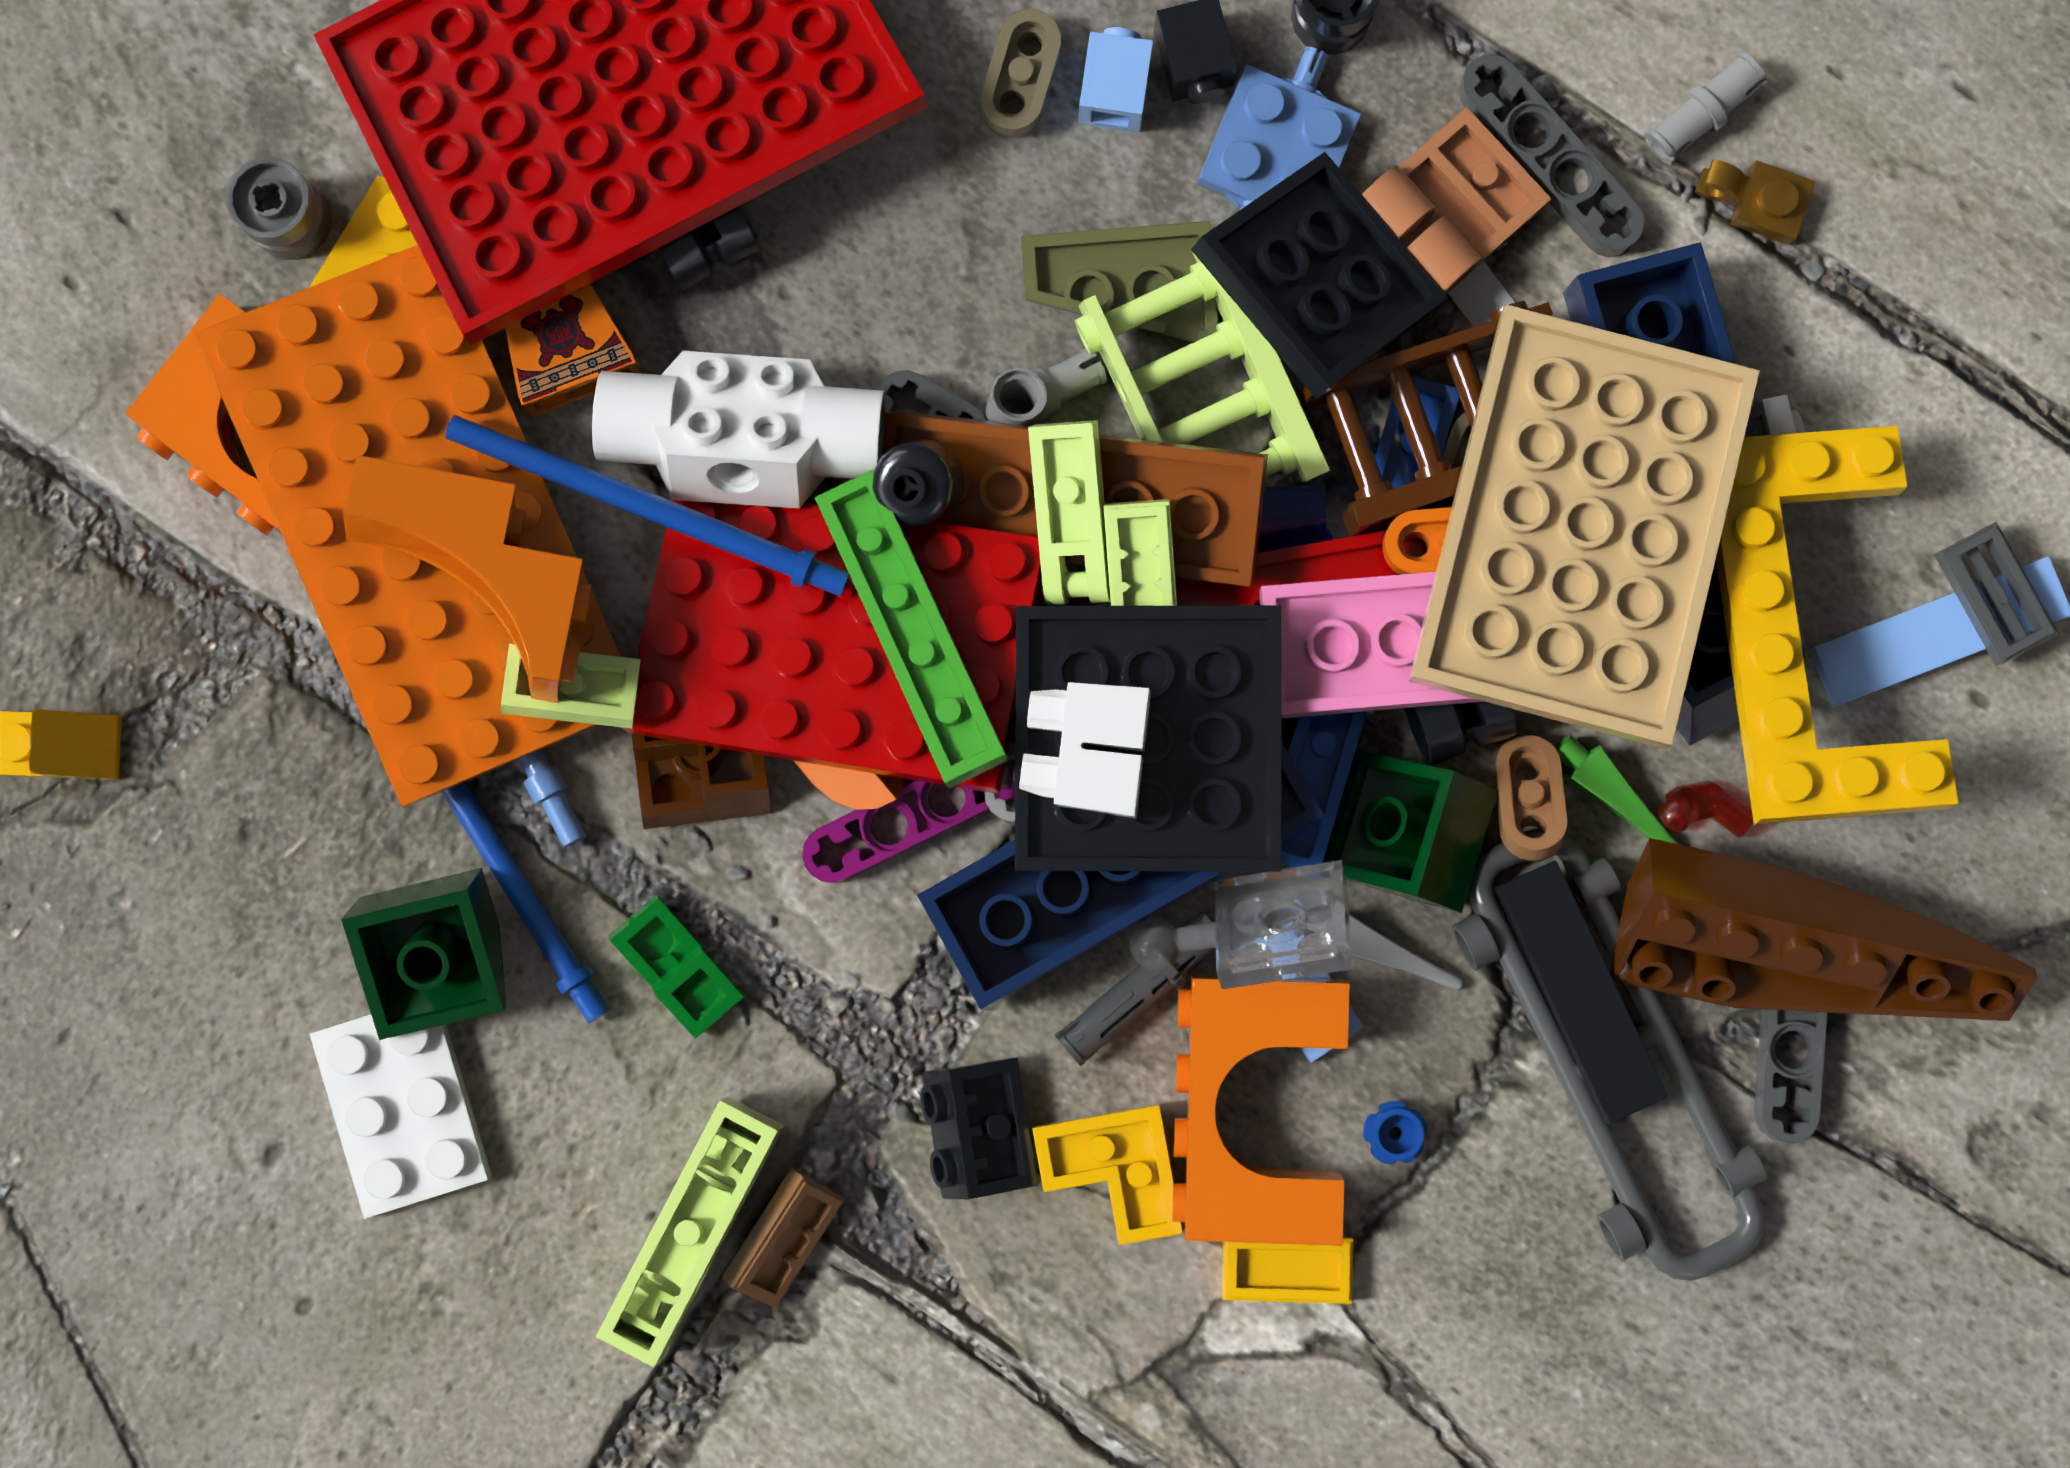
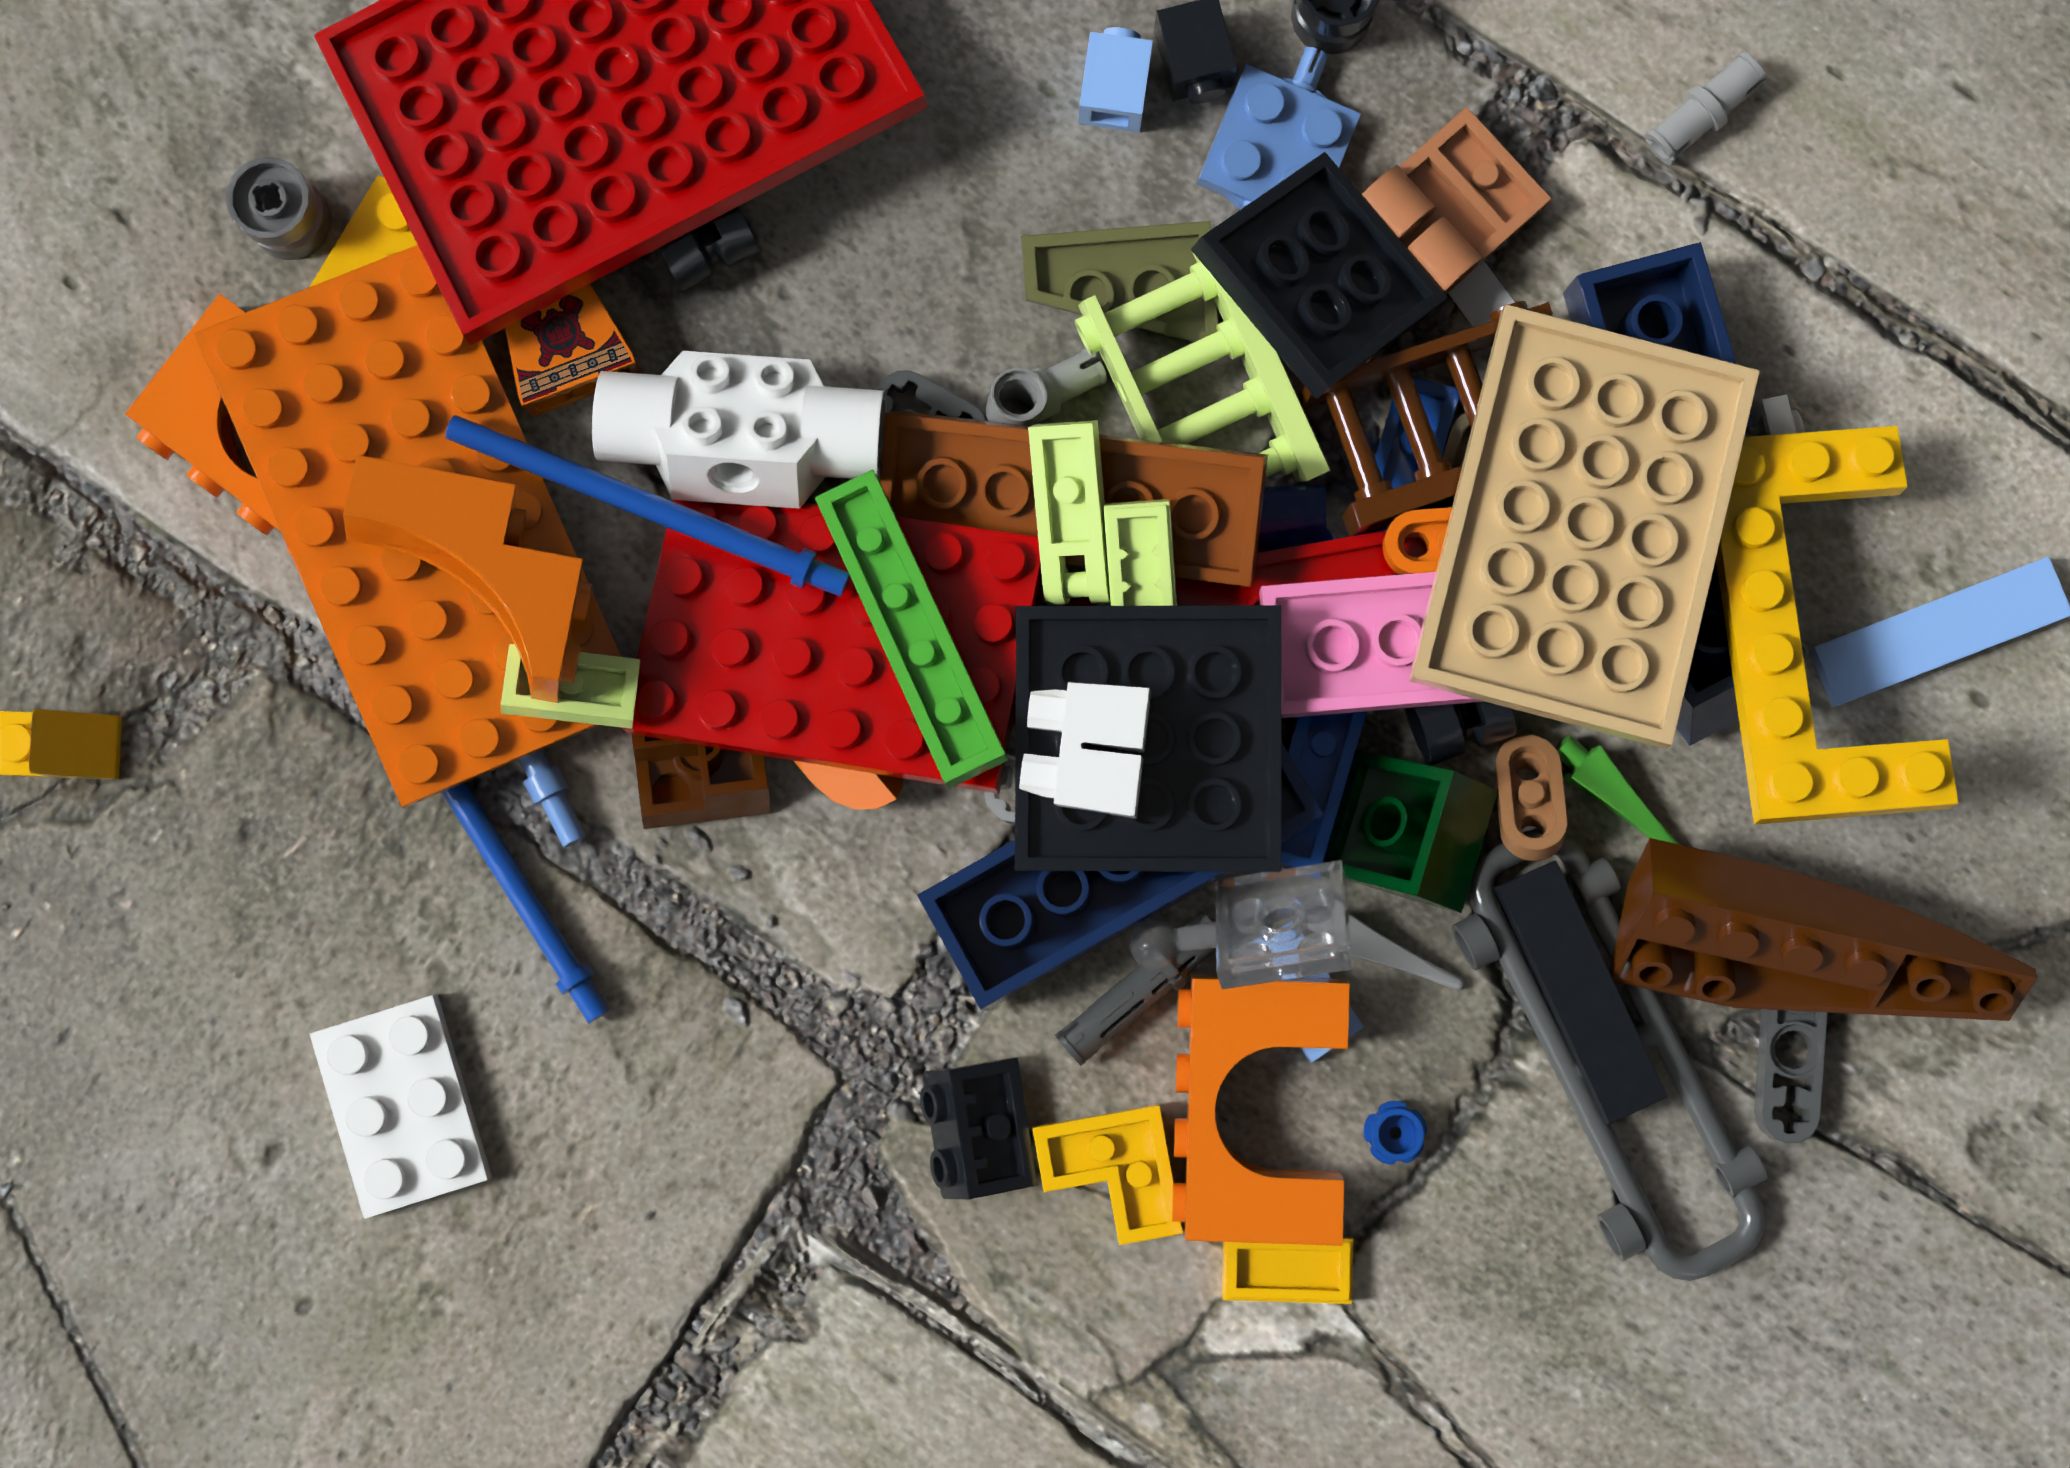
dark green slope [341,868,506,1040] -> none
yellowish green brick [596,1096,785,1368] -> none
green slope [608,894,744,1039] -> none
medium nougat plate [721,1168,845,1308] -> none
magenta beam [802,742,1015,883] -> none
black head [872,438,965,527] -> none
dark tan plate [981,9,1061,137] -> none
dark grey beam [1458,54,1645,257] -> none
clear red arm [1658,781,1753,838] -> none
pearl gold plate [1694,159,1815,245] -> none
dark grey tile [1934,522,2059,666] -> none

